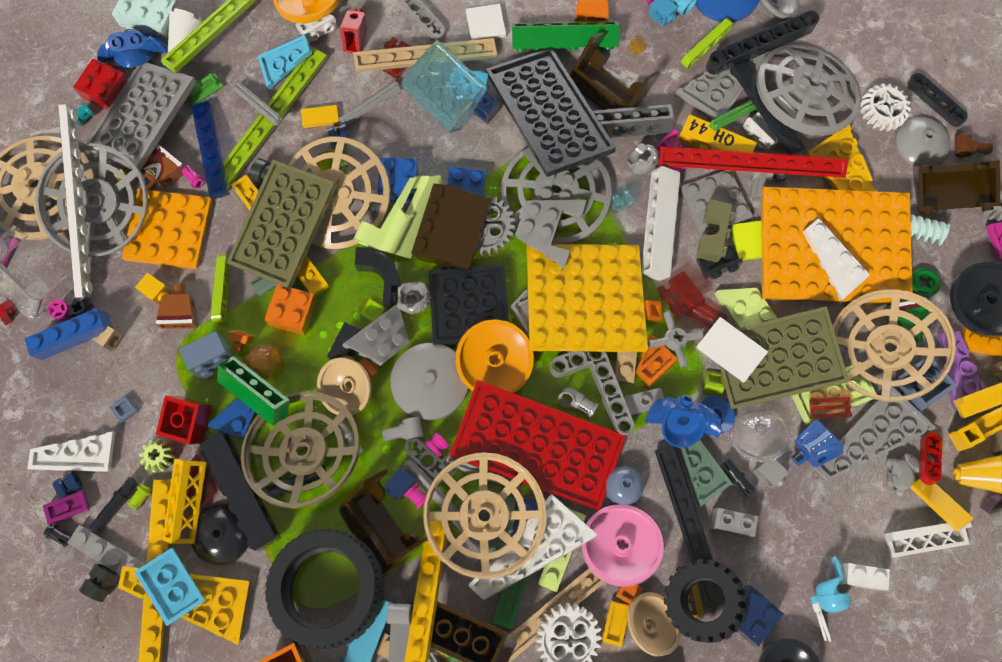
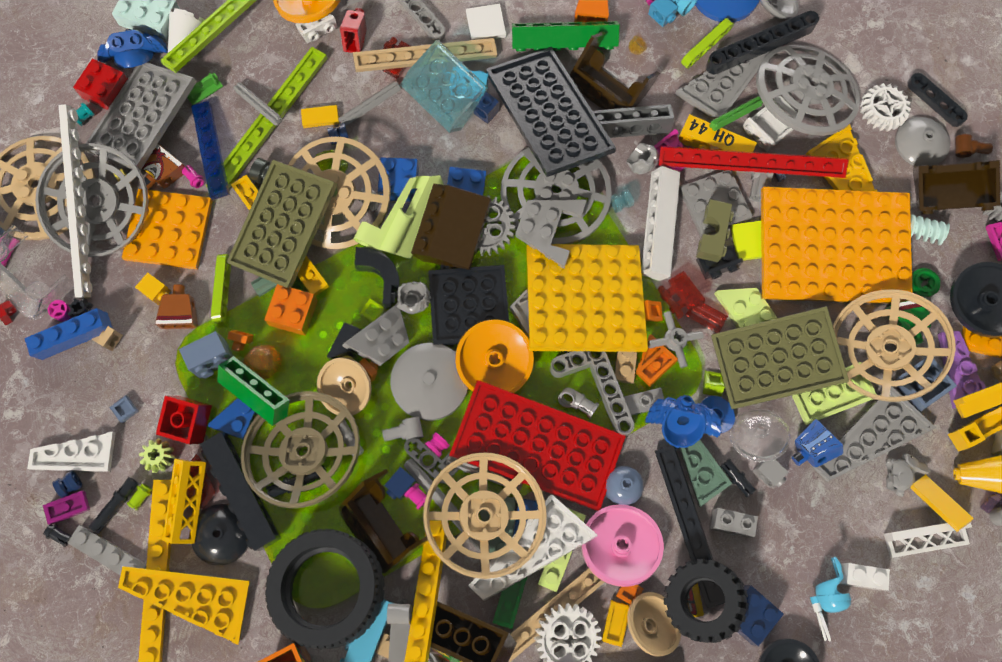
pearl dark grey wheel [79,563,119,602] -> none
medium azure plate [134,548,206,626] -> none
medium azure wing [258,35,312,89] -> none
white tile [696,317,768,383] -> none
black tile [730,61,805,155] -> none
white wing [803,218,870,301] -> none
clear red tile [809,397,852,419] -> none
red beam [919,432,943,485] -> none

